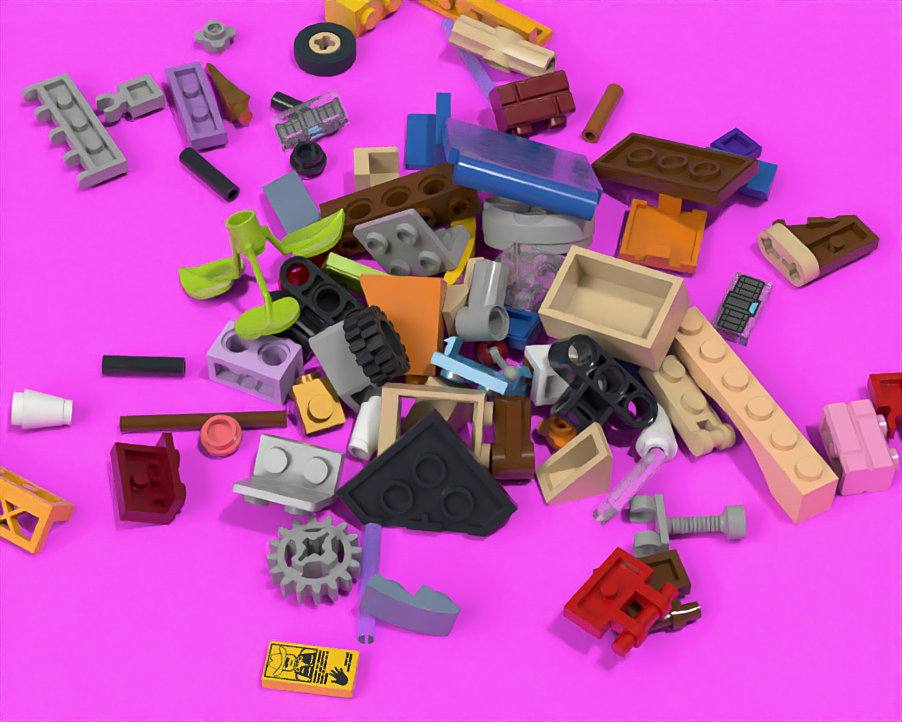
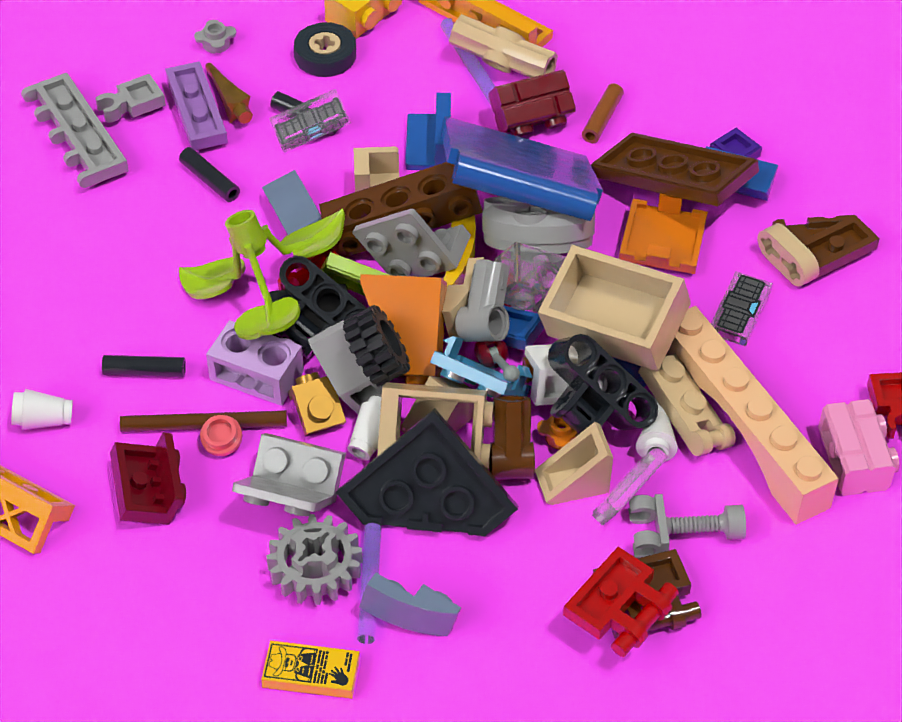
black plate [290,141,327,176] -> none

